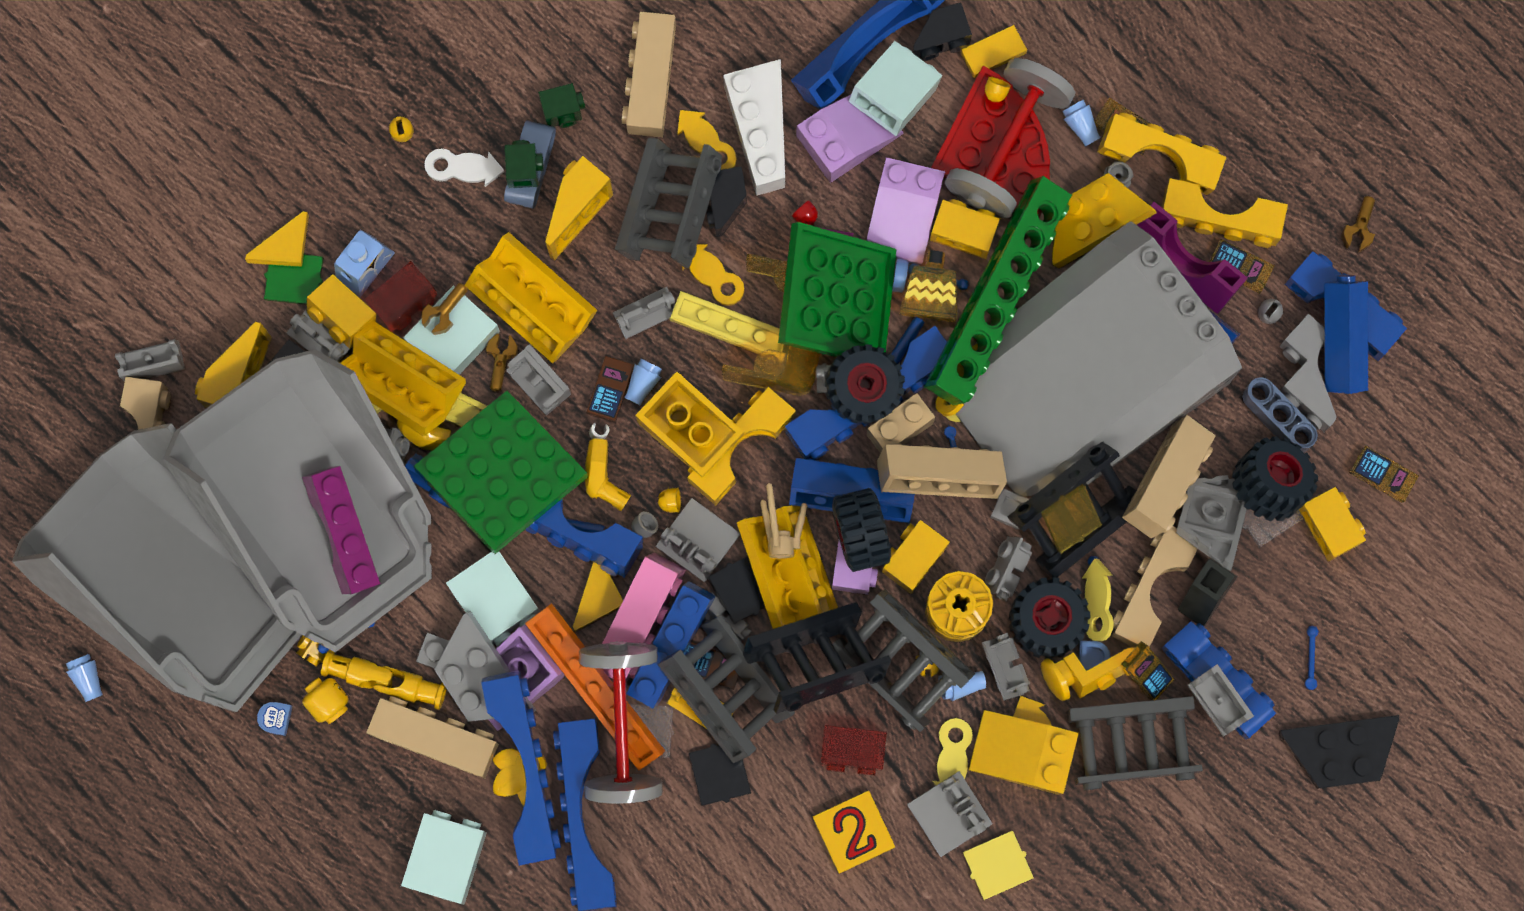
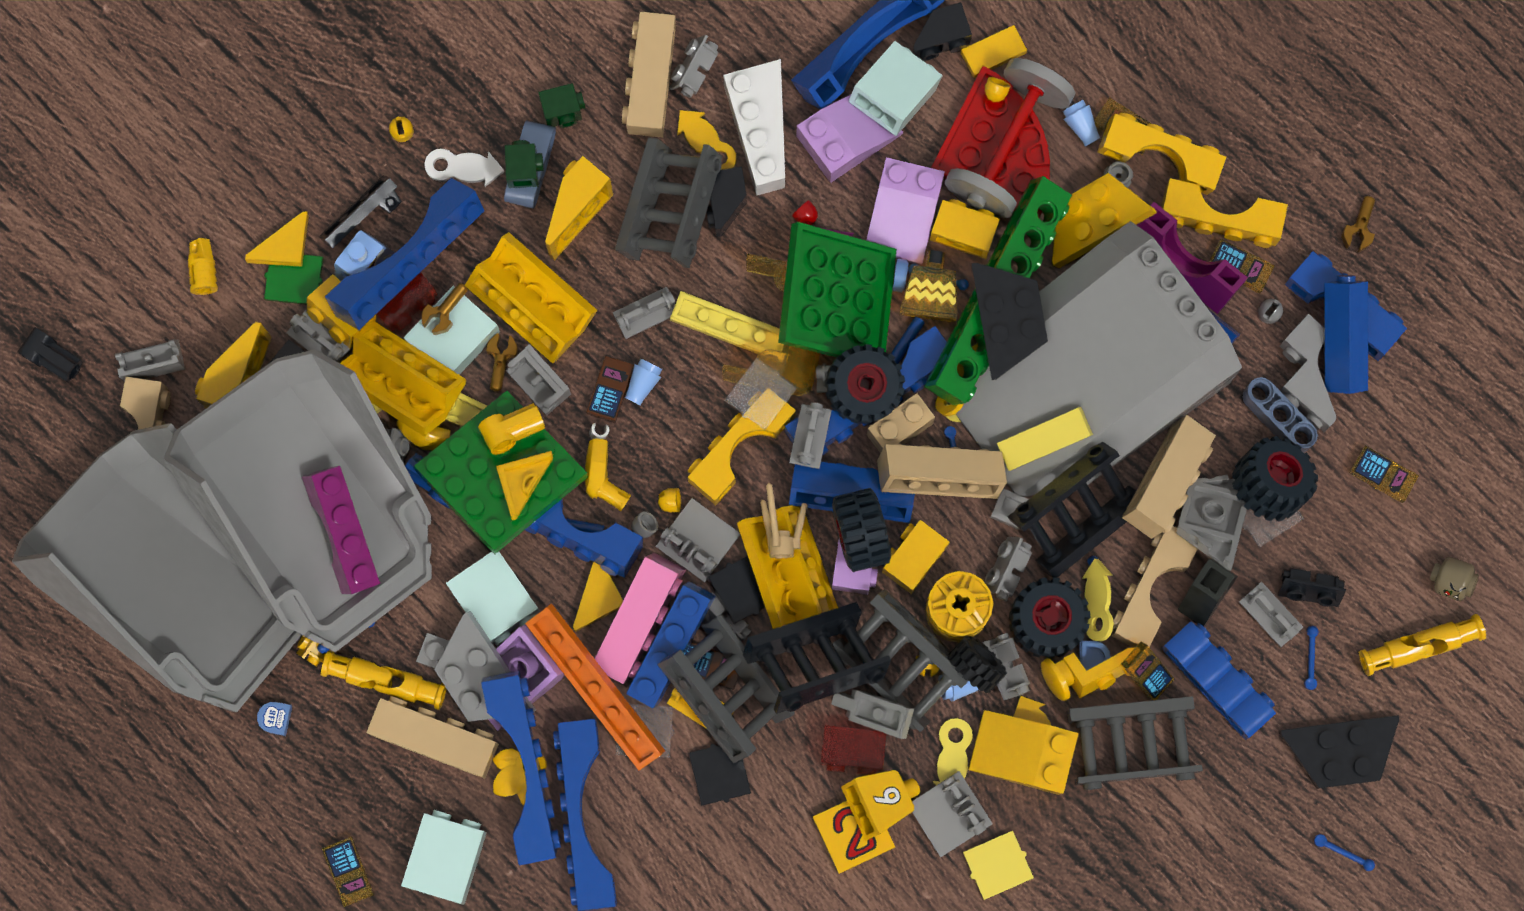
light blue cone [66,654,103,702] -> none
yellow head [302,677,349,724] -> none
light grey piece [579,641,663,804] -> none
yellow slope [635,372,744,477] -> none
yellow brick [682,244,744,306] -> none
clear yellow piece [1041,484,1102,554] -> none
light grey hinge [1187,664,1254,737] -> none
yellow brick [1299,487,1366,562] -> none
none -> black piece [17,327,83,383]
none -> yellow hinge [188,238,218,295]
none -> black hinge [319,175,402,248]
none -> tile [322,837,374,907]
none -> blue arch [325,178,485,330]
none -> yellow piece [478,403,545,455]
none -> yellow tile [496,451,553,521]
none -> light grey hinge [669,35,718,98]
none -> clear piece [725,358,797,430]
none -> light grey hinge [789,403,832,469]
none -> light grey hinge [831,690,914,739]
none -> yellow torso [841,770,920,841]
none -> black tyre [948,636,1007,693]
none -> black wing [971,263,1048,380]
none -> light yellow tile [997,407,1093,471]
none -> light grey hinge [1239,582,1303,648]
none -> black hinge [1278,567,1346,607]
none -> blue hinge [1314,834,1375,871]
none -> yellow piece [1359,614,1486,676]
none -> dark tan head [1430,557,1479,601]

